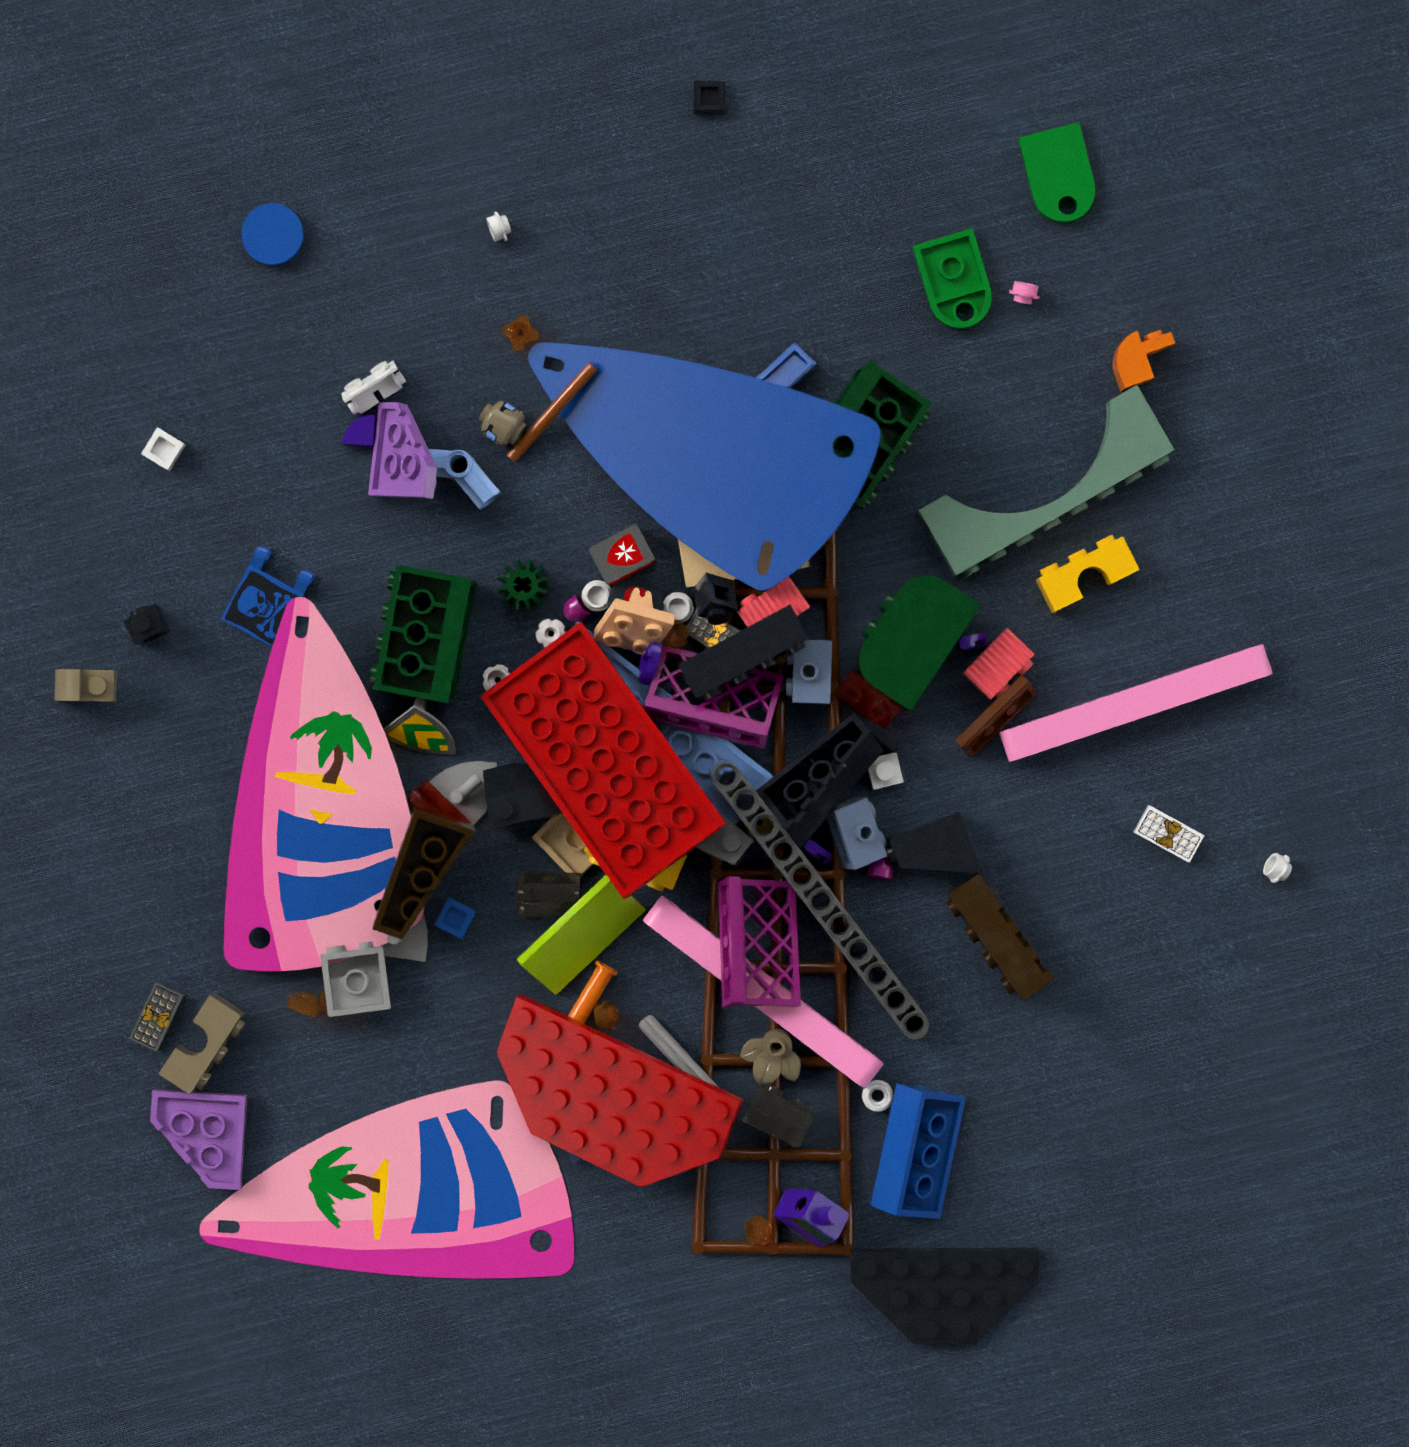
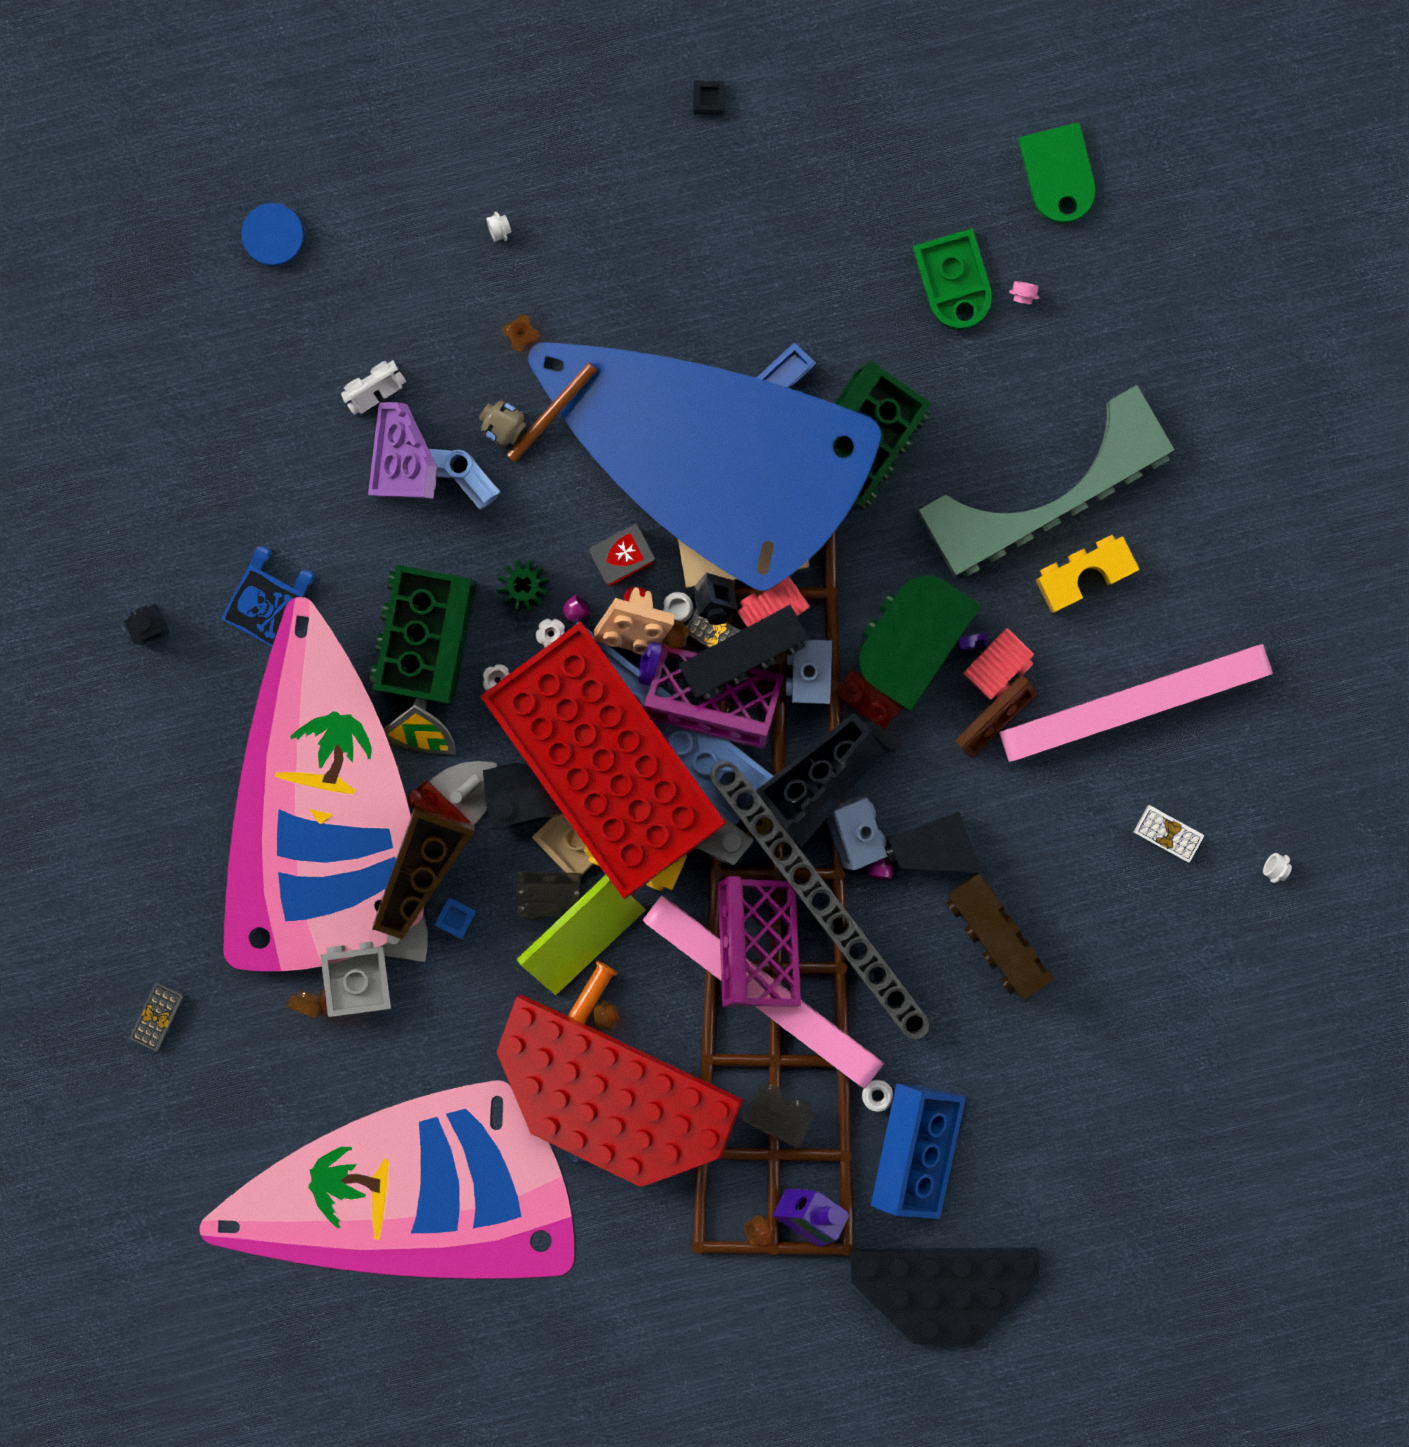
dark tan brick [54,669,117,702] -> none
white plate [141,427,186,471] -> none
medium lavender plate [150,1089,248,1190] -> none
dark tan arch [159,993,246,1094] -> none
dark purple tile [342,415,376,447] -> none
white plate [582,580,611,612] -> none
light grey axle [638,1015,719,1088] -> none
dark tan plate [740,1029,801,1085] -> none
dark purple tile [802,838,834,865] -> none
white plate [868,752,904,790] -> none
orange brick [1113,330,1176,392] -> none

